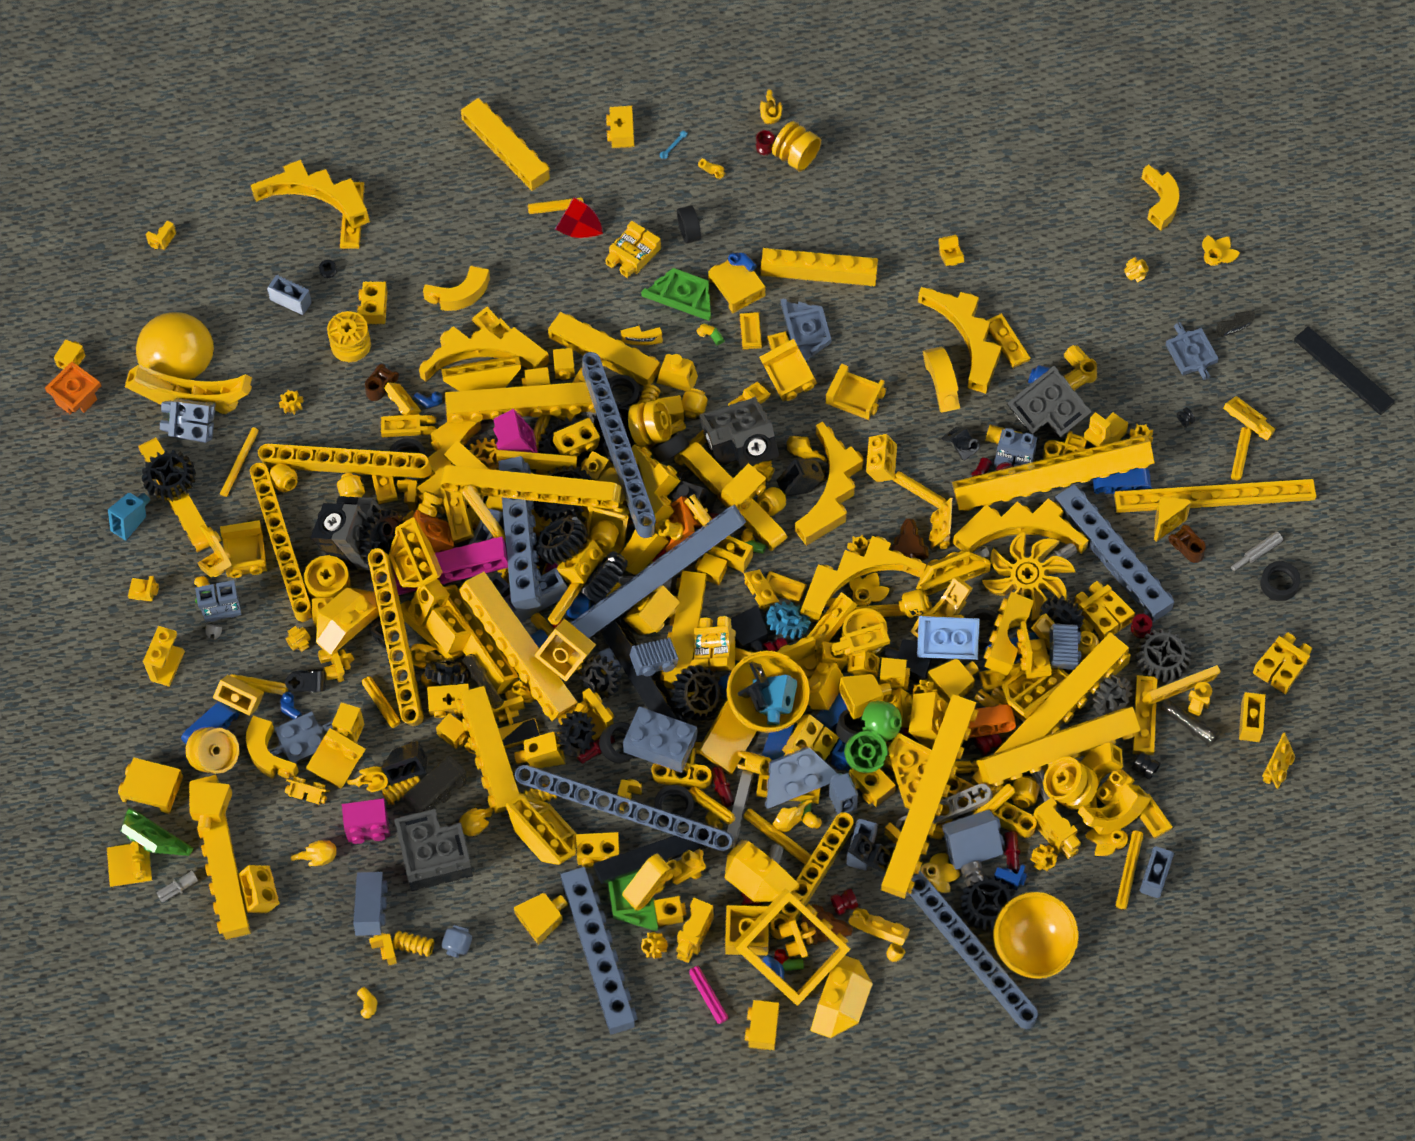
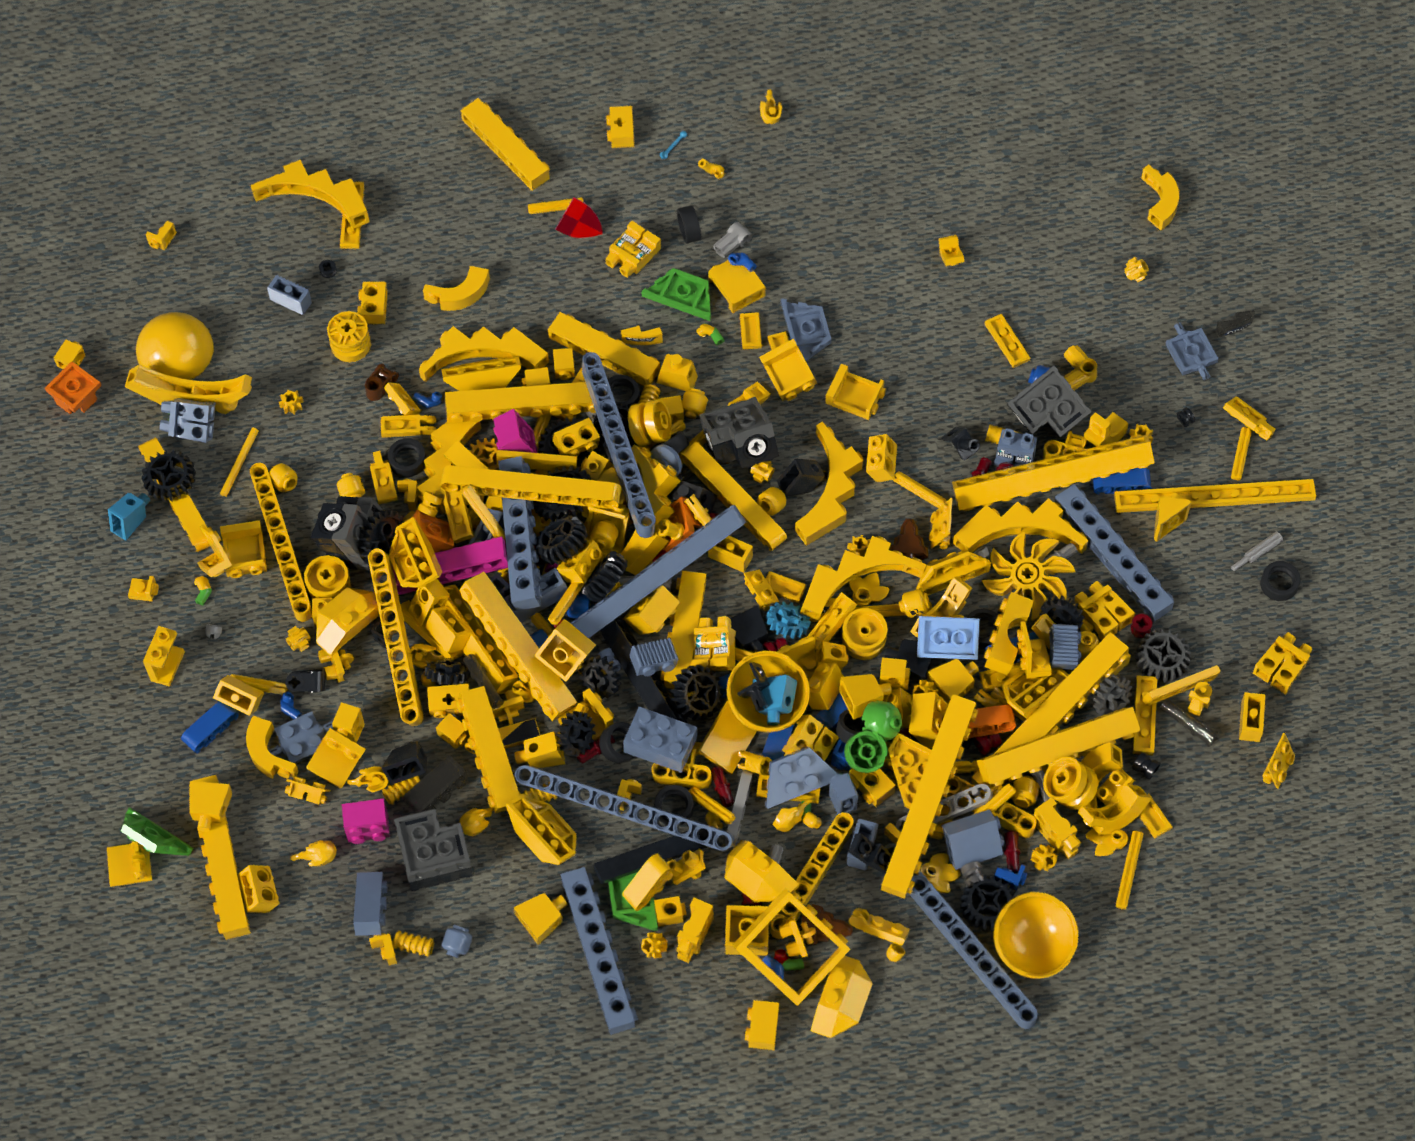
yellow panel [118,757,183,814] -> none
light grey axle [157,870,198,902] -> none
yellow wheel [186,727,239,774] -> none
sand blue hips [195,580,241,622] -> none
yellow beam [258,444,432,478] -> none
yellow arm [357,987,377,1019] -> none
yellow axle [362,676,401,728] -> none
yellow slope [472,307,511,339] -> none
yellow brick [576,832,619,868] -> none
dark pink axle [689,966,728,1024] -> none
yellow brick [695,553,727,586] -> none
yellow brick [721,463,767,512] -> none
arm [741,529,766,554] -> none
yellow axle [743,809,811,865] -> none
dark red wheel [756,130,775,155] -> none
yellow brick [761,248,878,286] -> none
yellow wheel [772,121,821,172] -> none
yellow piece [786,436,827,462] -> none
dark red wheel [830,888,858,916] -> none
yellow hinge [831,623,890,656] -> none
yellow brick [847,651,880,677] -> none
yellow arch [918,287,1002,394] -> none
yellow arch [923,346,960,413] -> none
sand blue brick [1140,846,1174,898] -> none
reddish brown piece [1168,524,1206,563] -> none
yellow plate [1202,235,1240,266] -> none
black tile [1294,326,1395,416] -> none
none -> sand blue piece [650,444,682,476]
none -> light grey piece [713,222,752,258]

